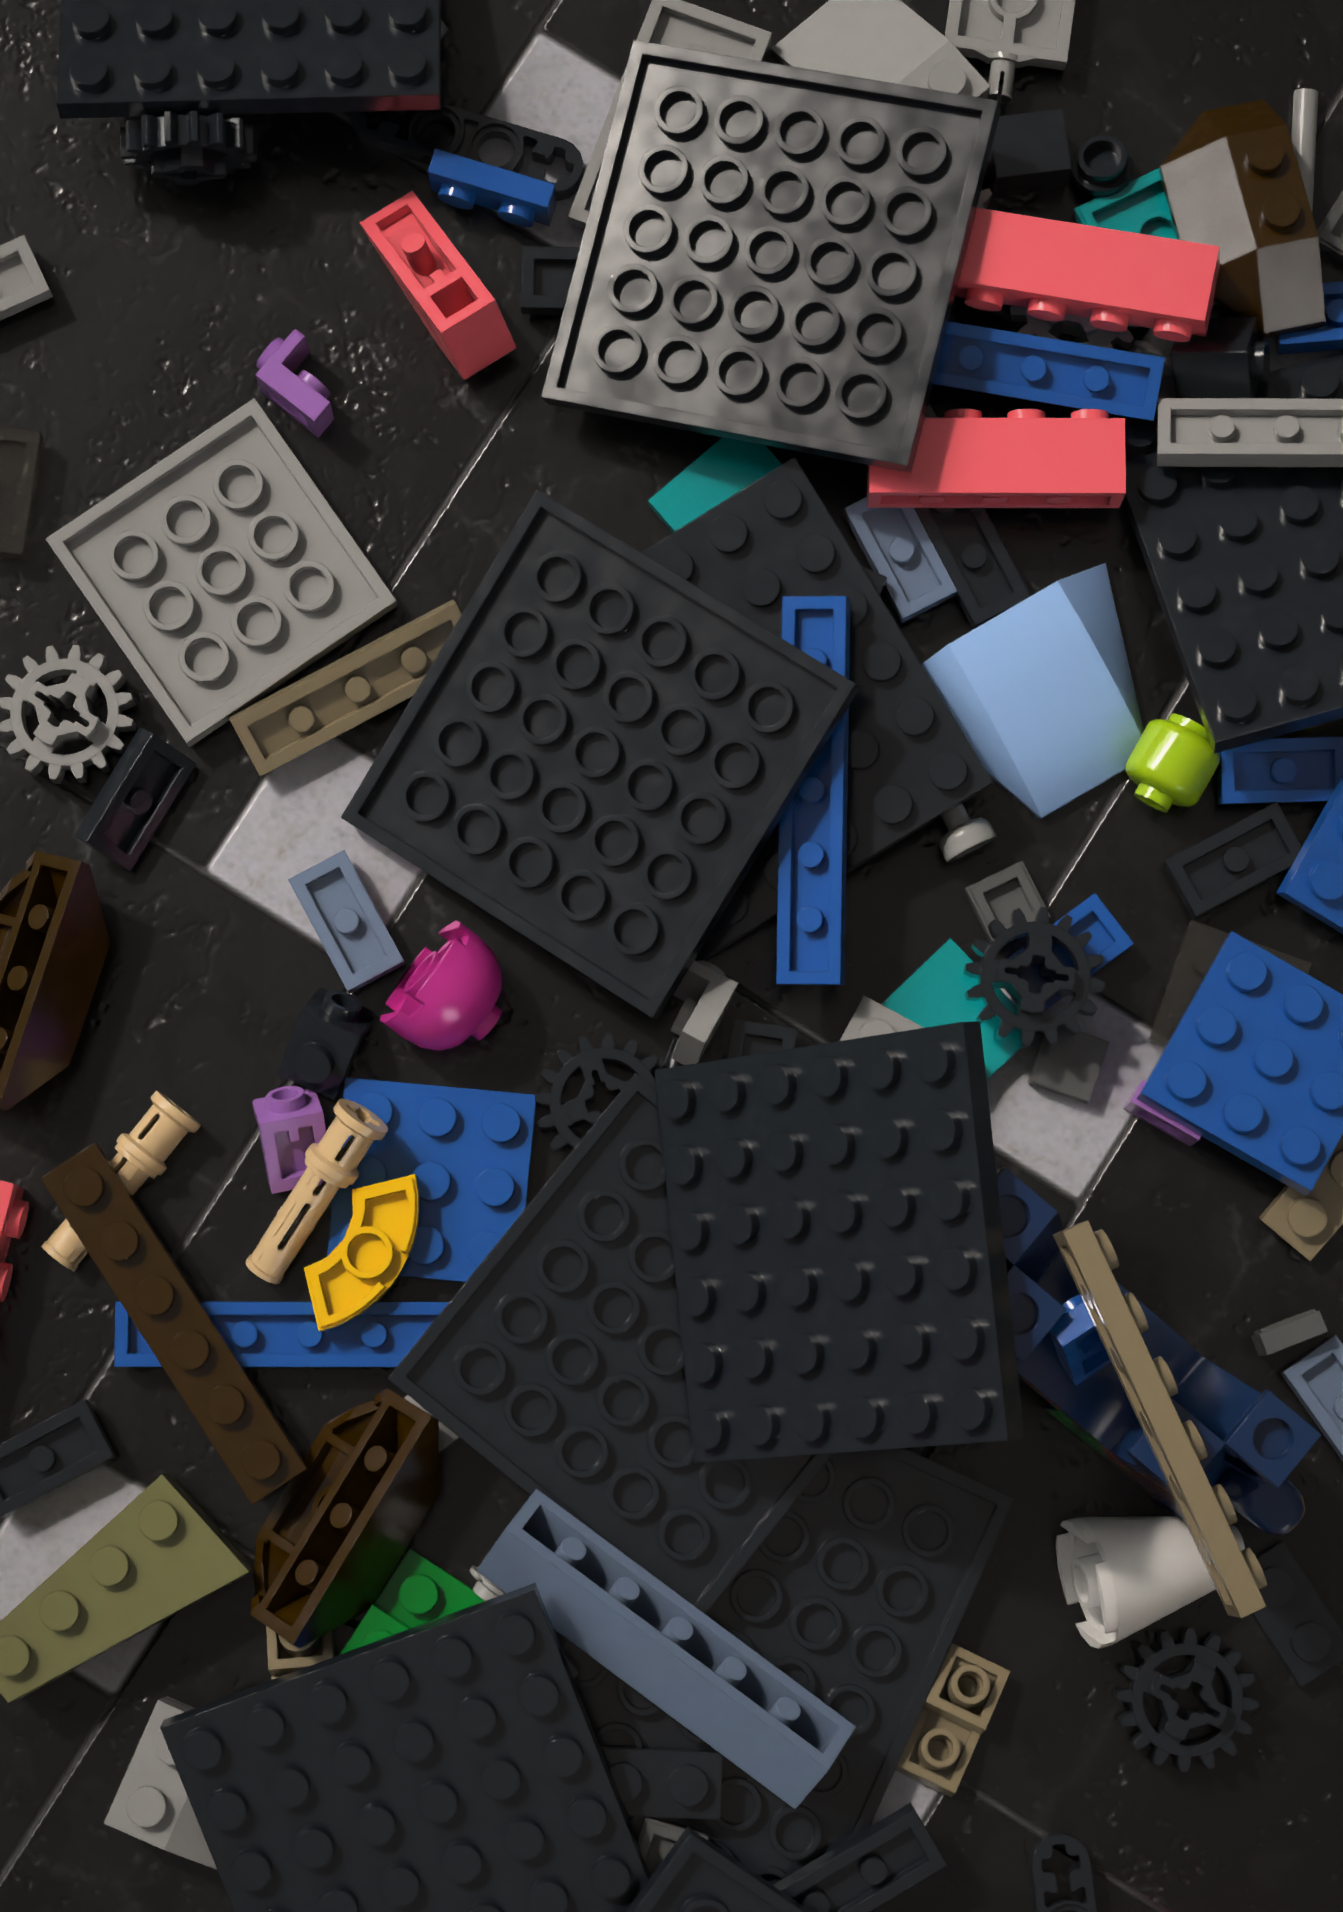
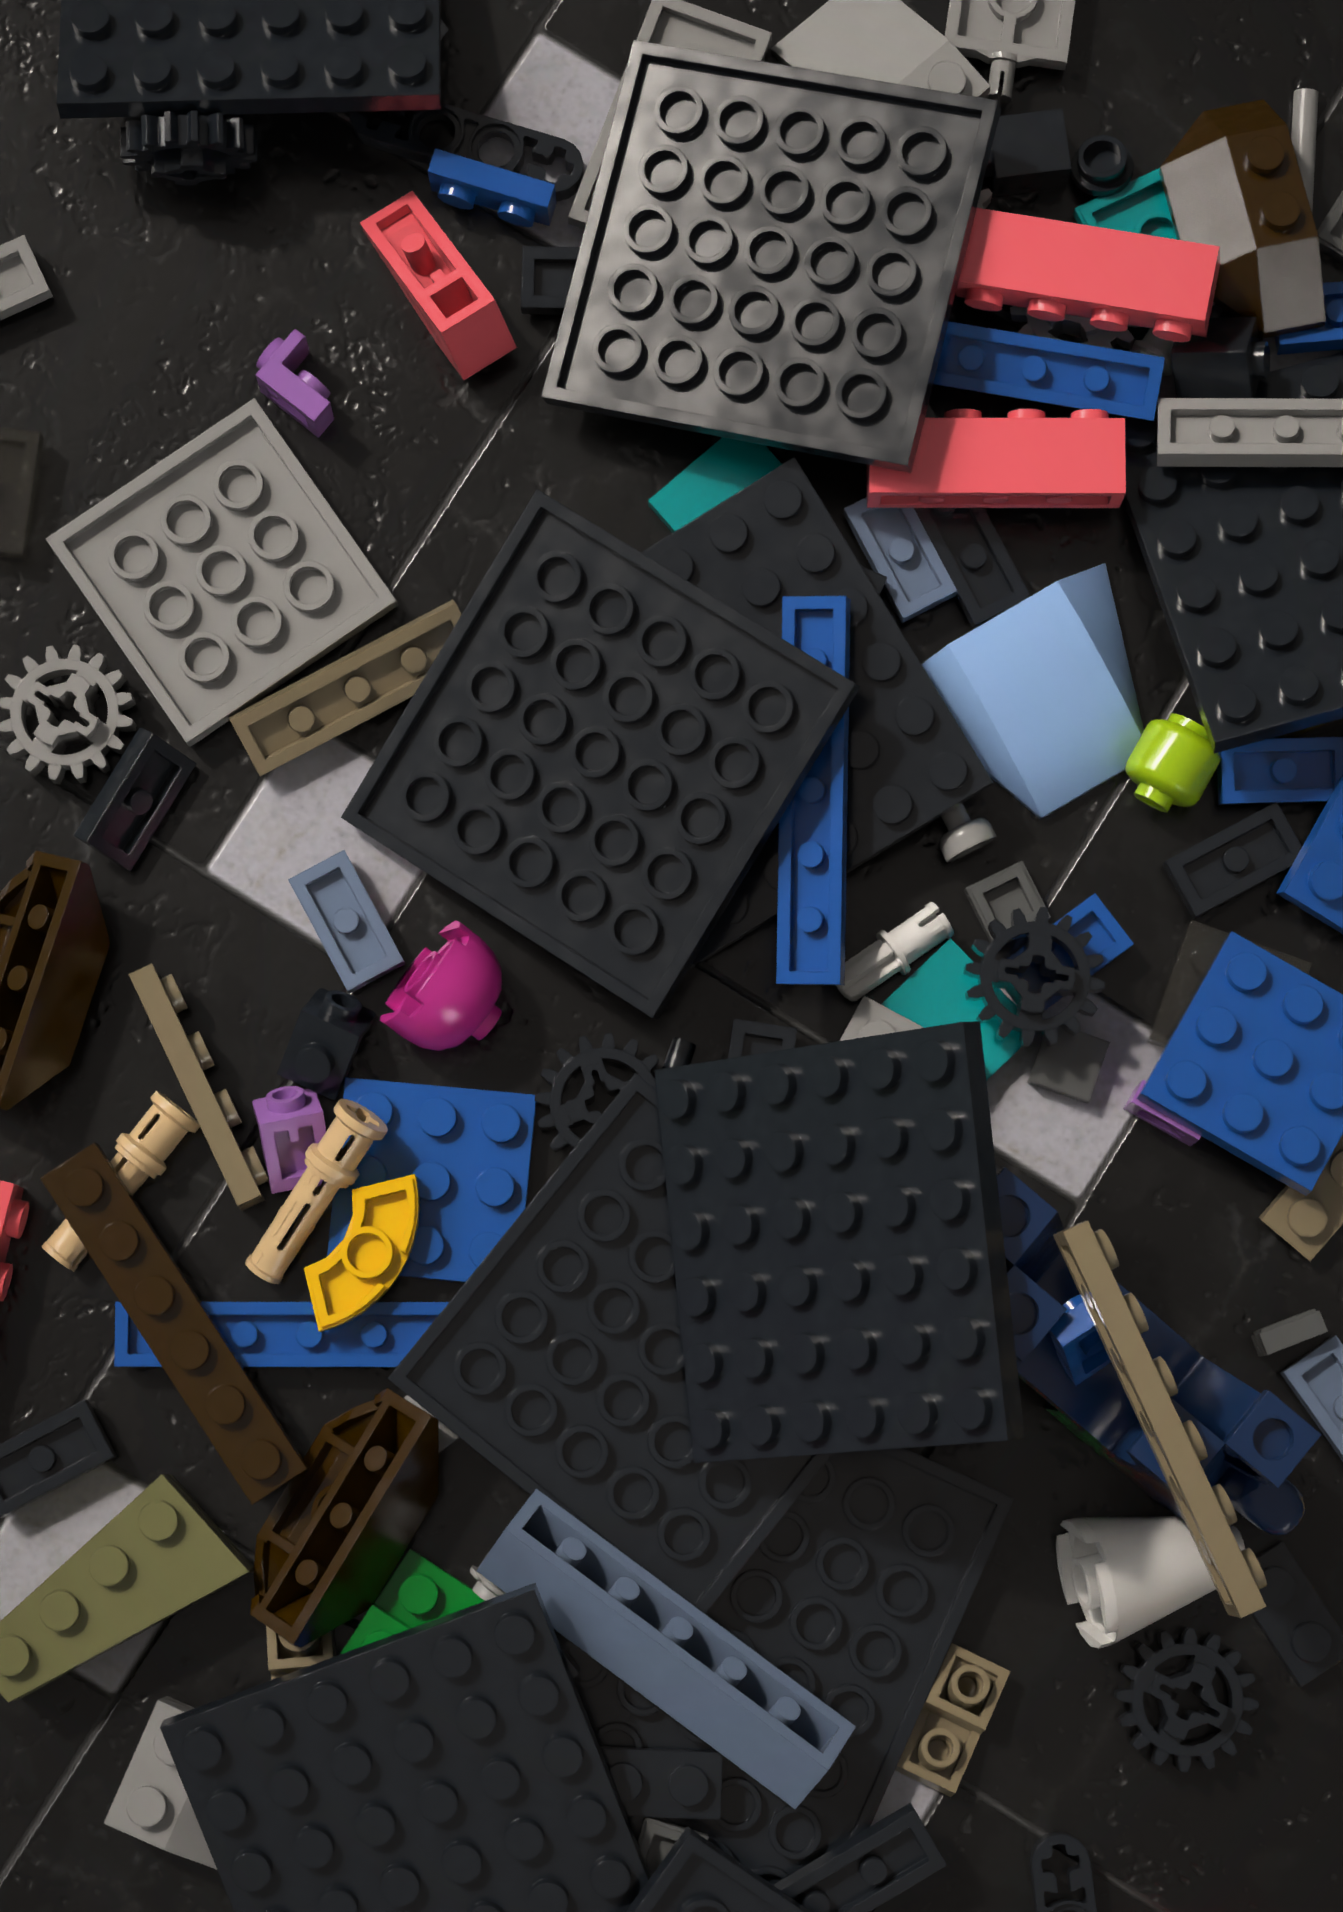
light grey bracket [671,960,738,1065] -> none
none -> dark tan plate [129,963,269,1211]
none -> white axle [836,902,954,1001]

